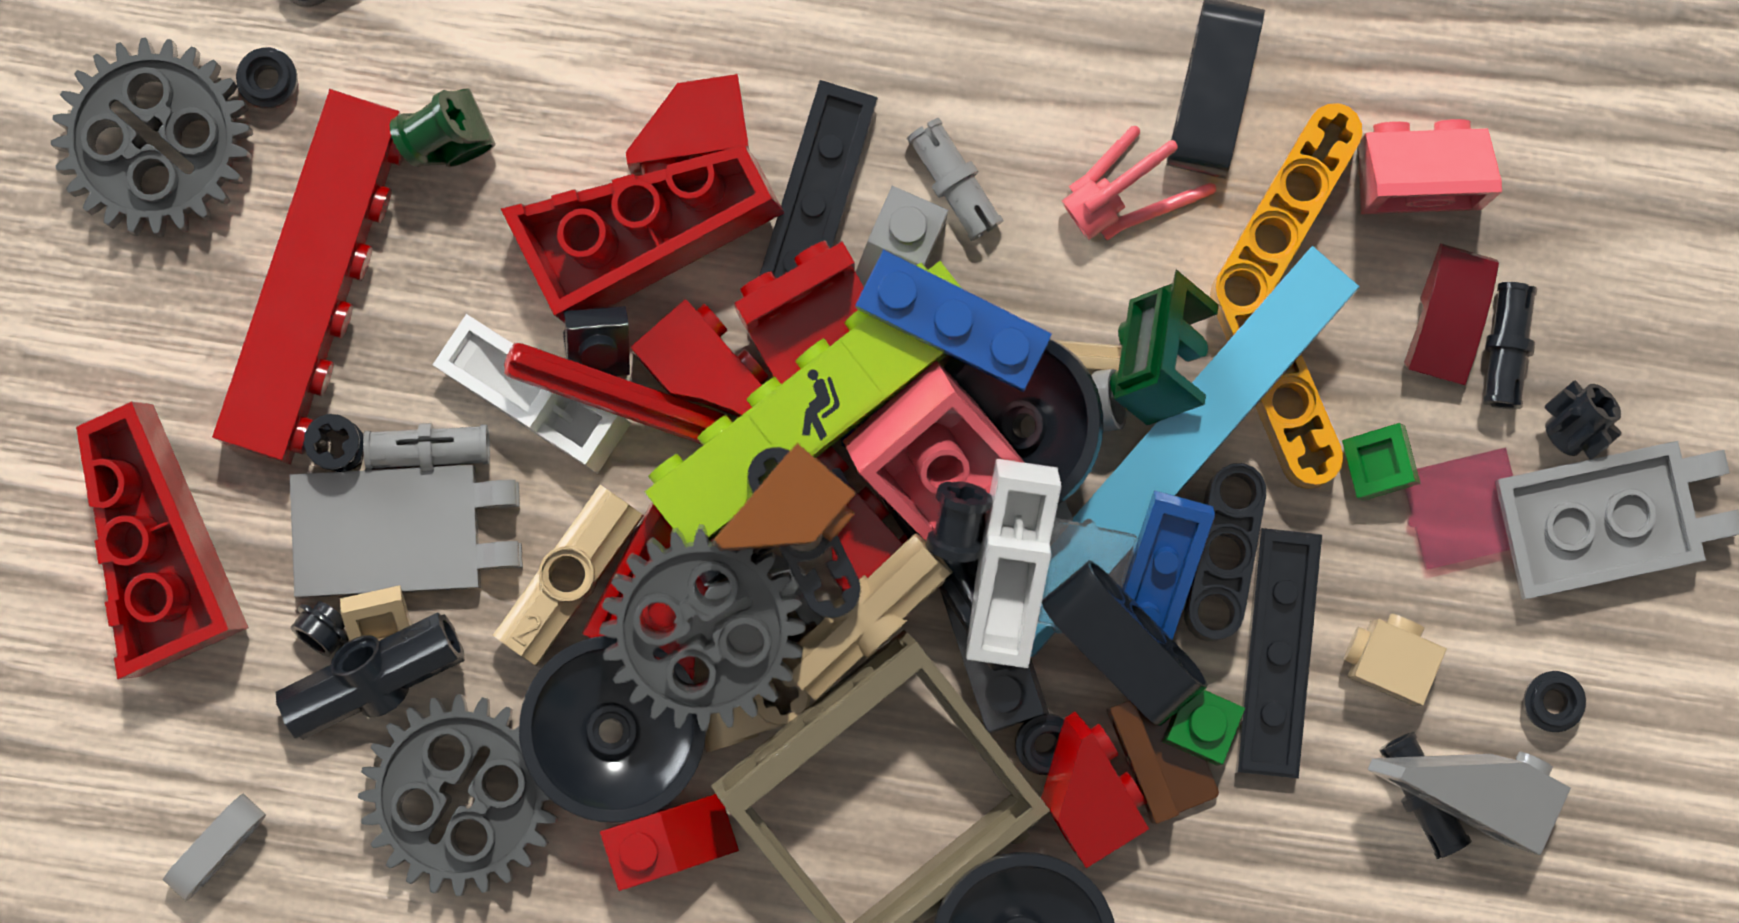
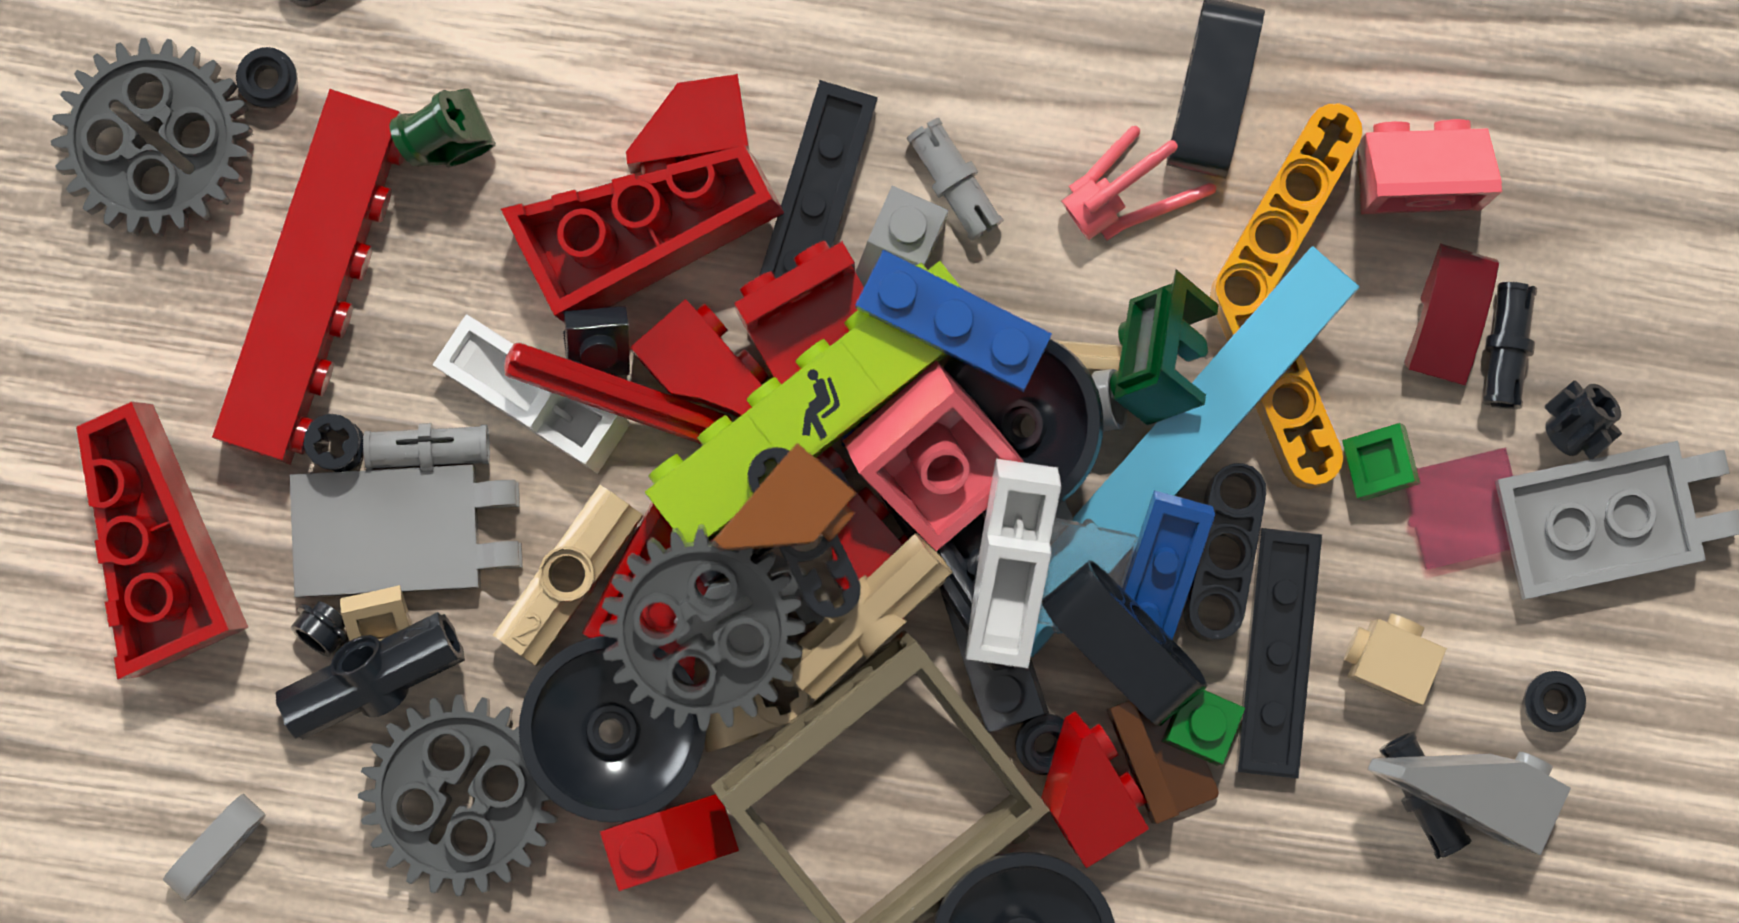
black bush [925,481,993,562] -> none

